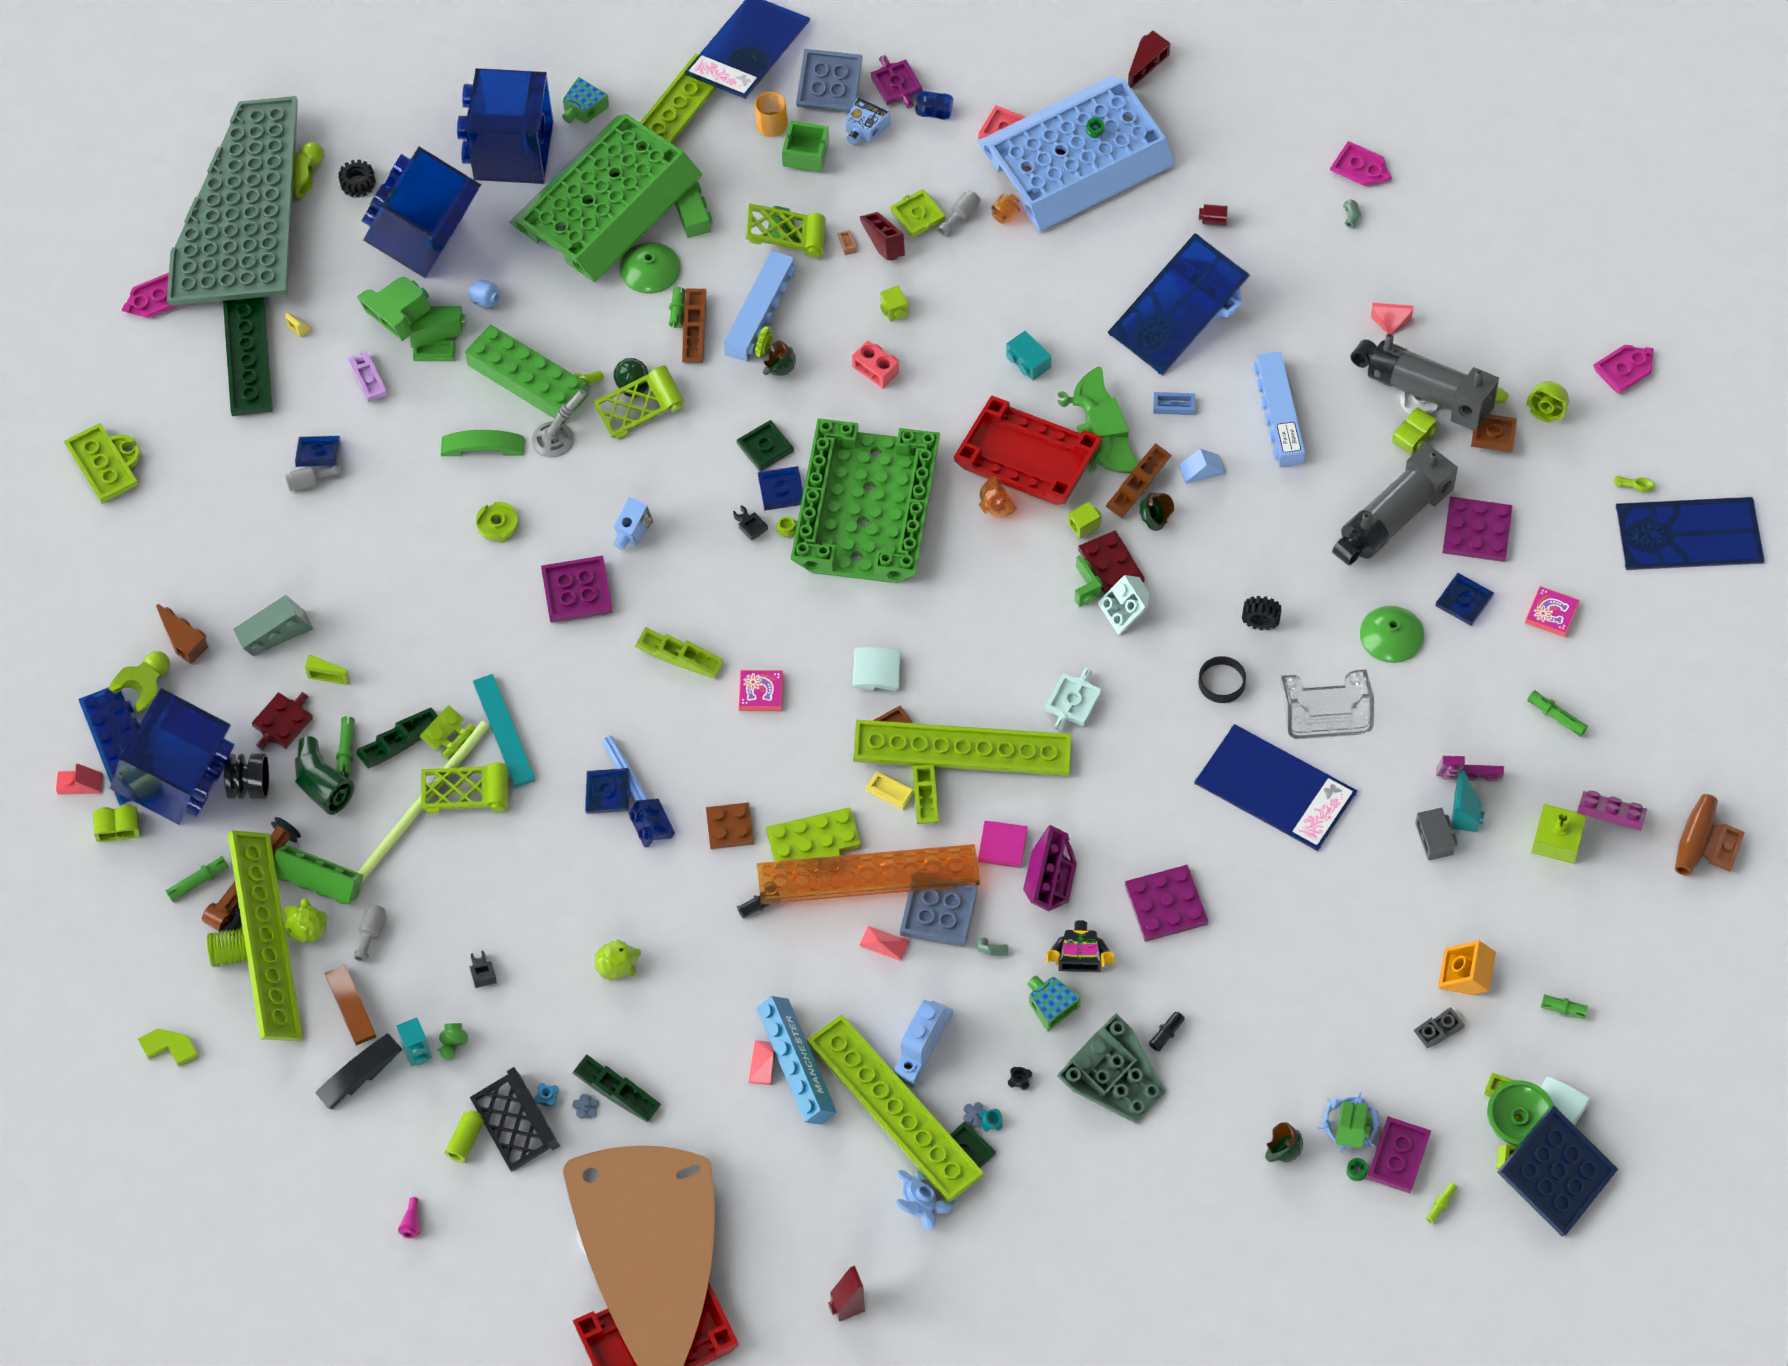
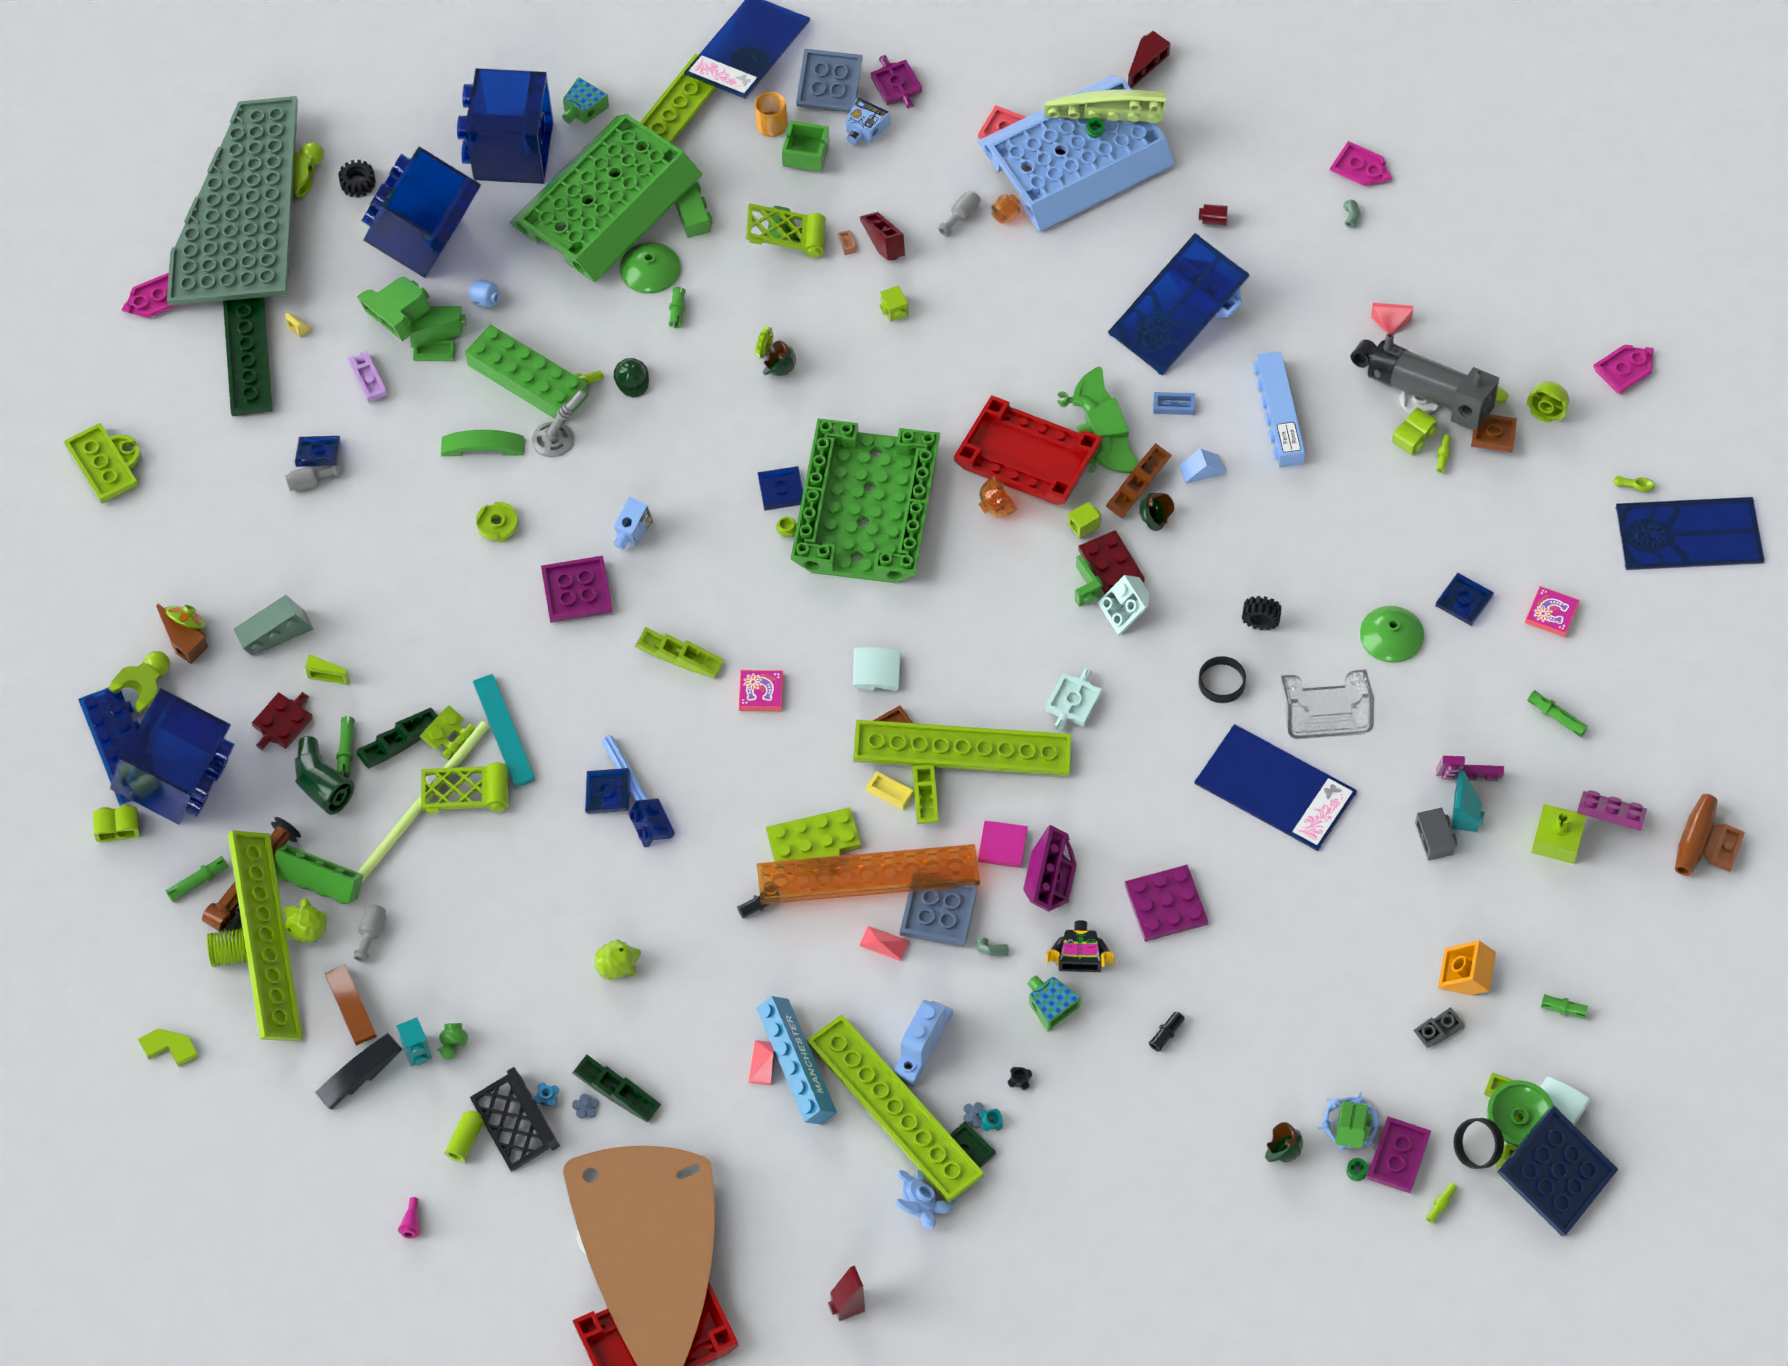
coral slope [56,764,102,795] -> none
black wheel [224,754,269,799] -> none
black plate [470,950,497,988] -> none
lime piece [593,365,685,439] -> none
dark orange slope [682,288,707,363] -> none
dark orange plate [706,802,754,849] -> none
light blue brick [724,250,796,362] -> none
black plate [733,505,768,541] -> none
dark green tile [737,420,794,471] -> none
coral brick [852,340,899,389] -> none
lime plate [890,189,945,238] -> none
clear blue piece [915,91,954,120] -> none
teal brick [1006,331,1051,381] -> none
sand green wedge [1057,1013,1166,1124] -> none
dark grey piece [1332,443,1458,566] -> none
magenta plate [1442,496,1513,562] -> none
none -> lime dish [166,604,206,629]
none -> yellowish green wedge [1044,90,1166,123]
none -> lime bar [1436,434,1451,473]
none -> black tyre [1453,1118,1504,1169]

